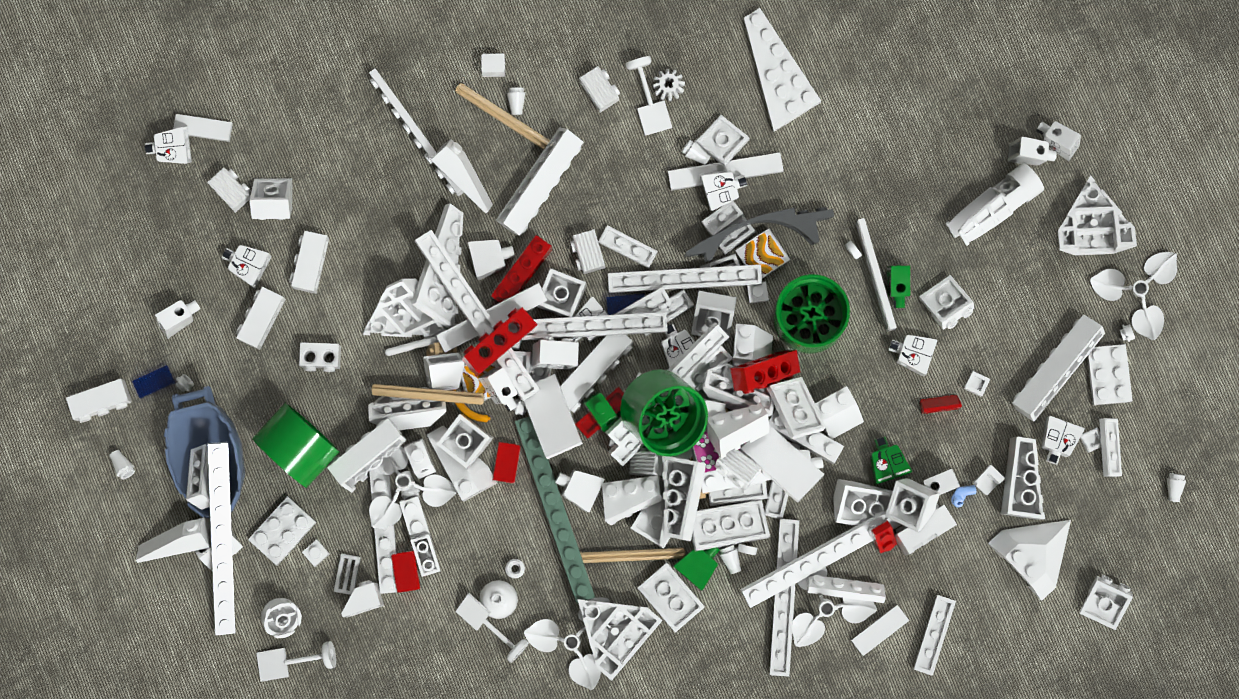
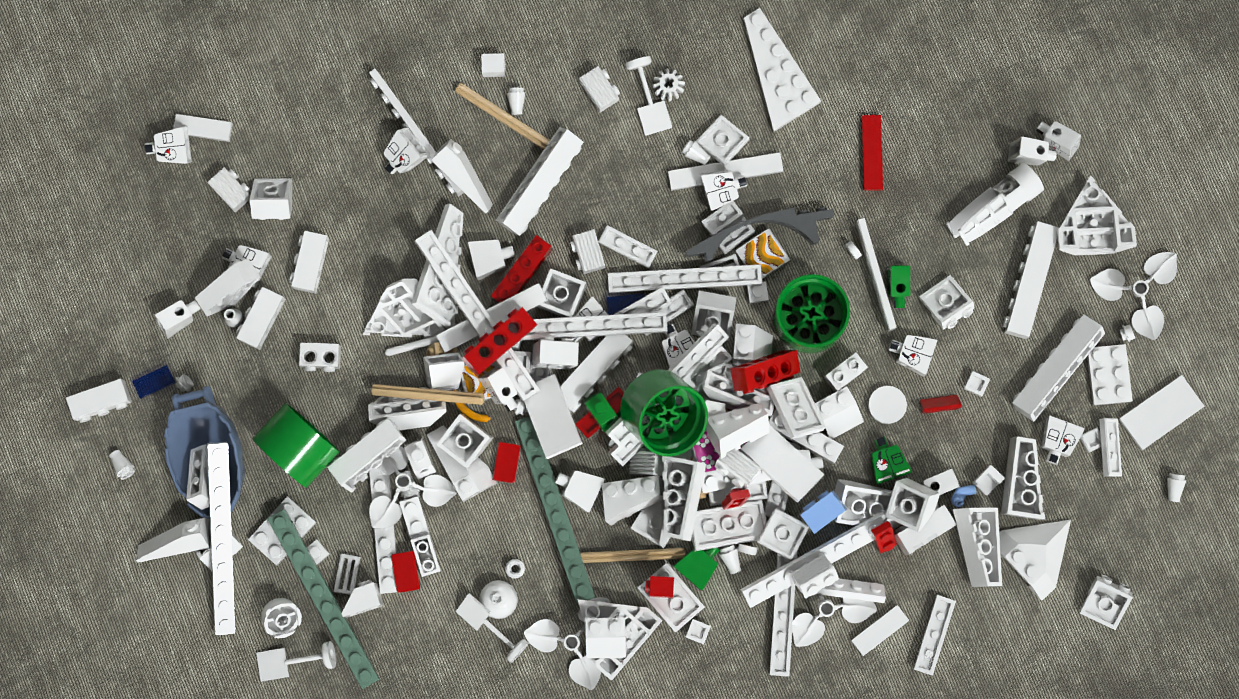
none -> white wedge [195,258,260,317]
none -> white cone [224,308,243,327]
none -> sand green plate [268,509,380,689]
none -> white torso [384,128,430,174]
none -> white slope [585,618,626,658]
none -> red arch [645,576,674,598]
none -> white plate [686,619,711,644]
none -> red plate [722,488,750,510]
none -> white tile [757,508,809,561]
none -> white brick [791,554,839,598]
none -> light blue brick [801,490,847,534]
none -> white brick [824,352,868,392]
none -> red tile [862,115,883,191]
none -> white tile [868,386,907,424]
none -> white wedge [953,508,1002,587]
none -> white brick [1003,221,1059,339]
none -> white tile [1119,375,1205,450]

